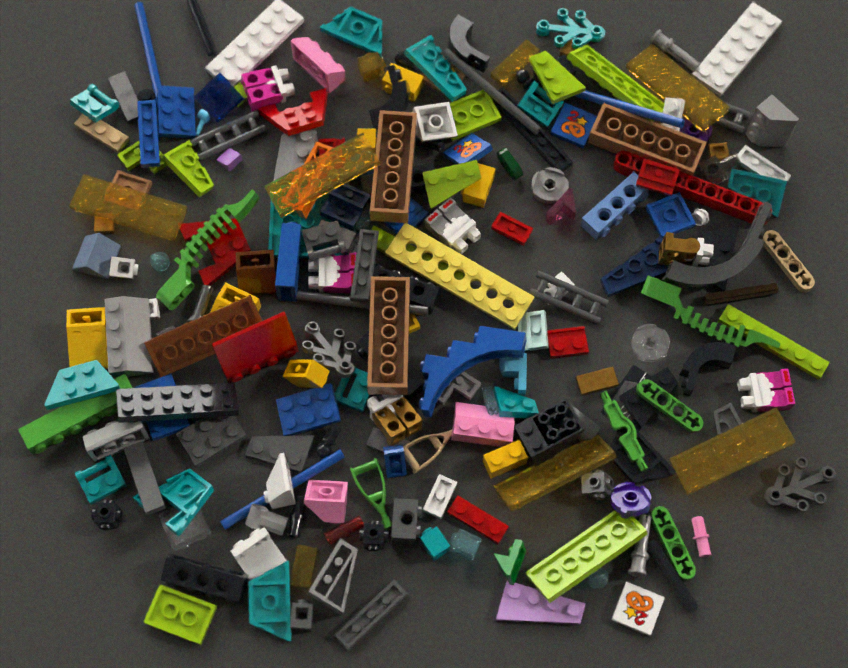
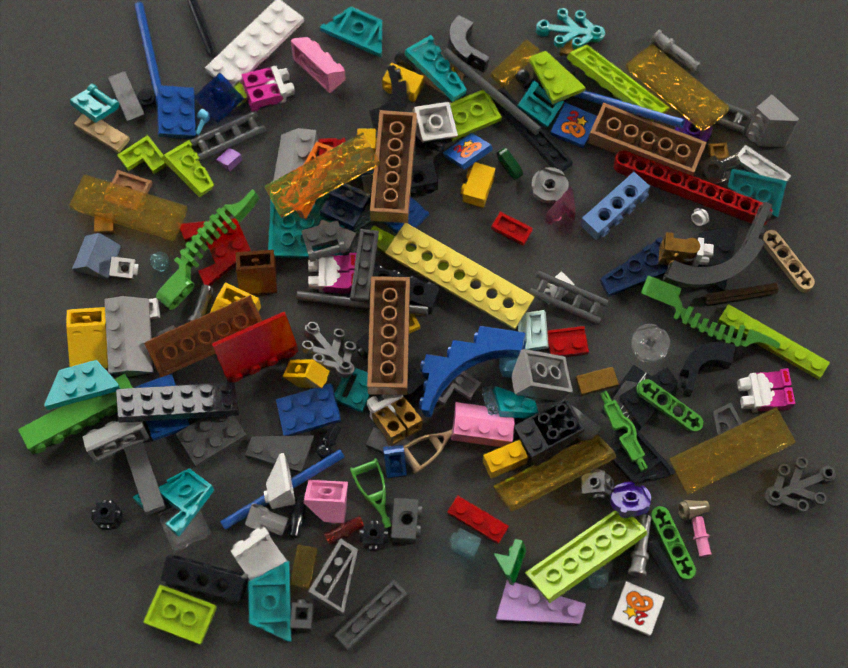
teal plate [75,454,127,505] -> none
blue plate [137,100,160,168] -> none
red wing [258,88,328,136] -> none
blue slope [275,222,302,302] -> none
clear yellow brick [357,52,386,82] -> none
teal brick [420,526,450,561] -> none
lime wing [422,160,481,209] -> none
white plate [423,474,457,519] -> none
hips [425,197,481,254] -> none
red plate [636,159,680,196] -> none
blue plate [645,192,696,239] -> none
white plate [661,97,685,131] -> none
white plate [691,2,782,97] -> none
none -> light grey slope [511,349,573,401]
none -> dark tan cone [678,500,710,520]

